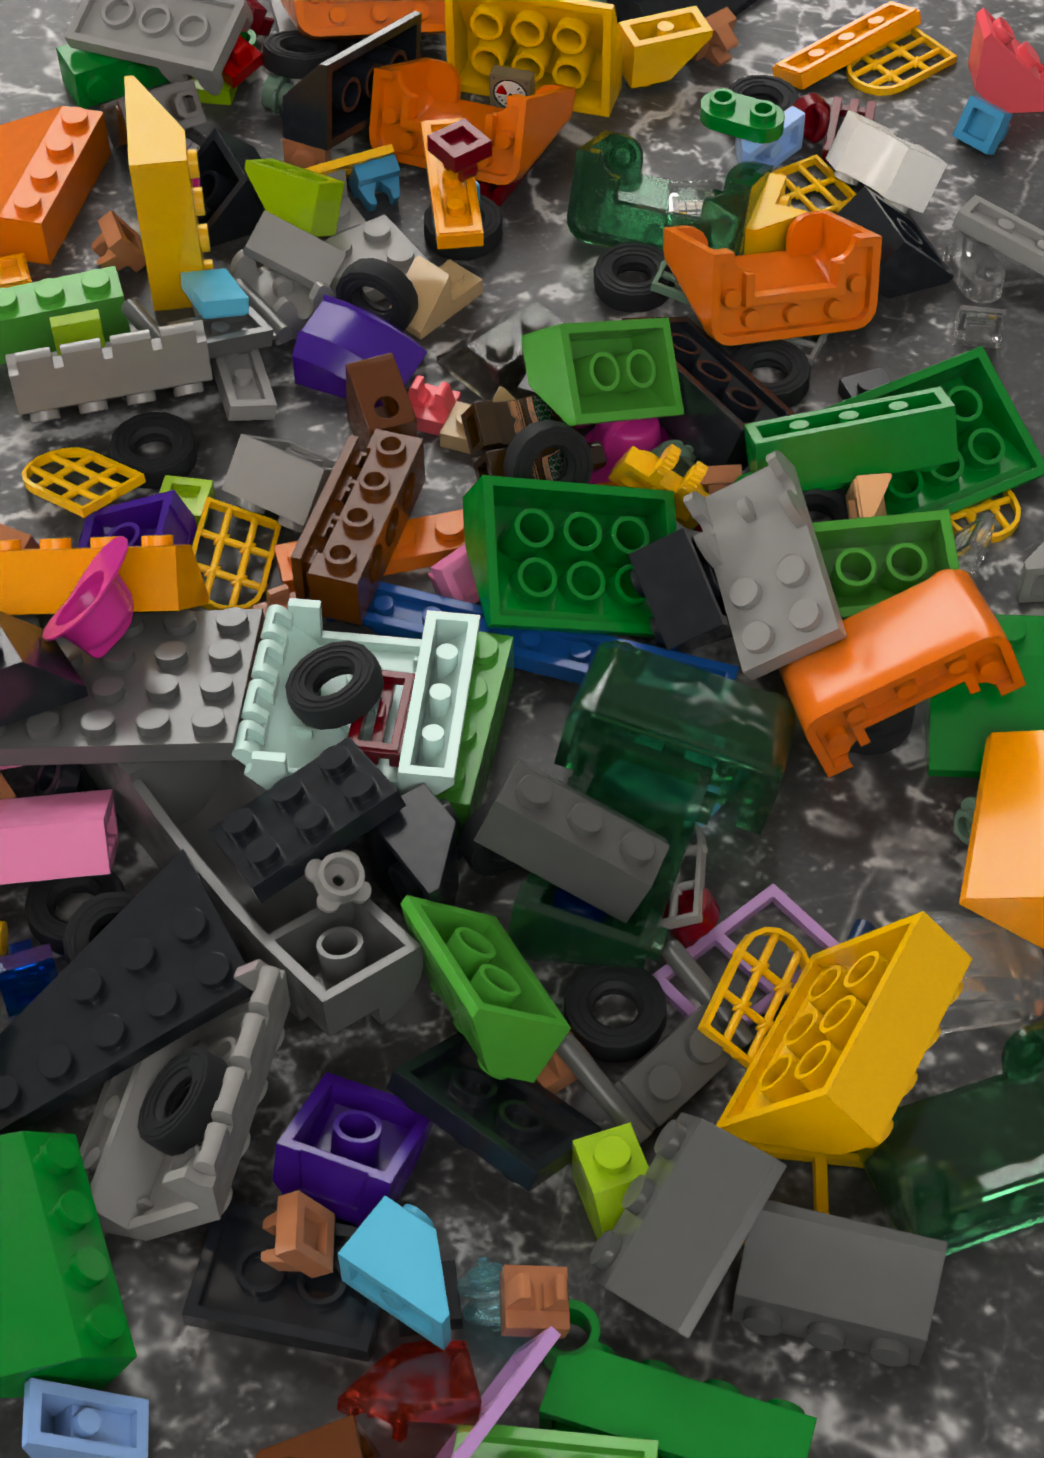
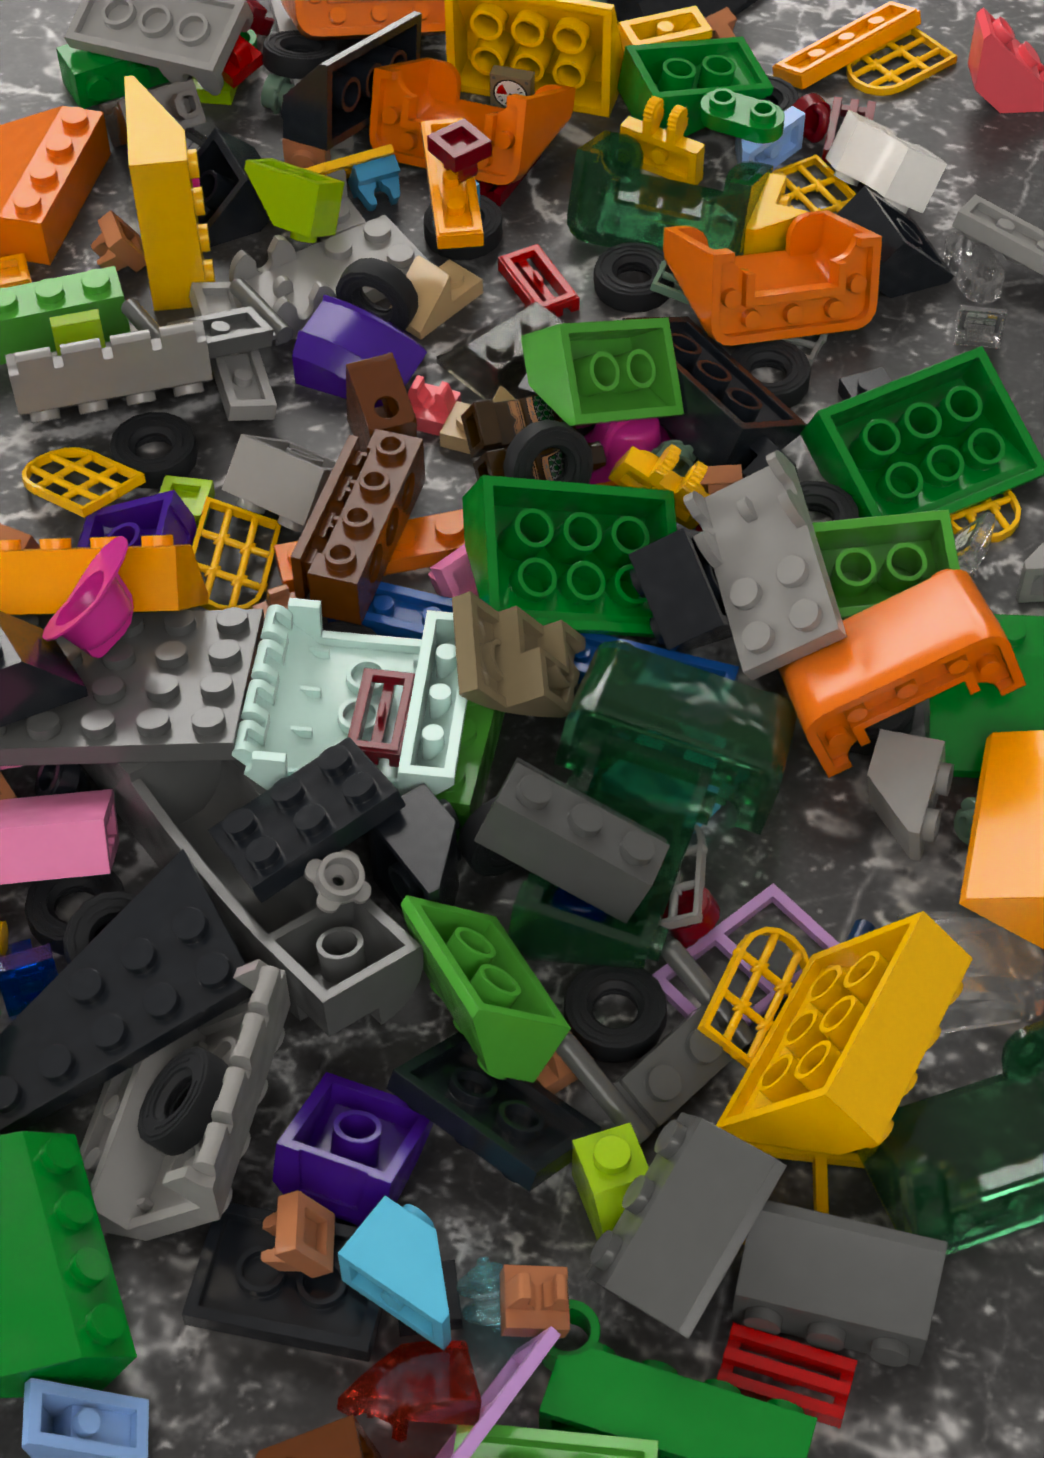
medium azure tile [181,268,249,319] -> none
light grey tile [243,210,347,289] -> none
black tyre [285,641,384,730] -> none
clear slope [668,180,715,223] -> none
green hinge [734,387,958,491] -> none
light nougat slope [845,473,892,519] -> none
dark azure tile [952,95,1013,155] -> none
none -> dark tan slope [452,591,586,718]
none -> red tile [498,244,580,324]
none -> green slope [617,36,774,137]
none -> yellow hinge [619,96,705,189]
none -> red tile [716,1323,858,1428]
none -> light grey slope [867,729,954,861]

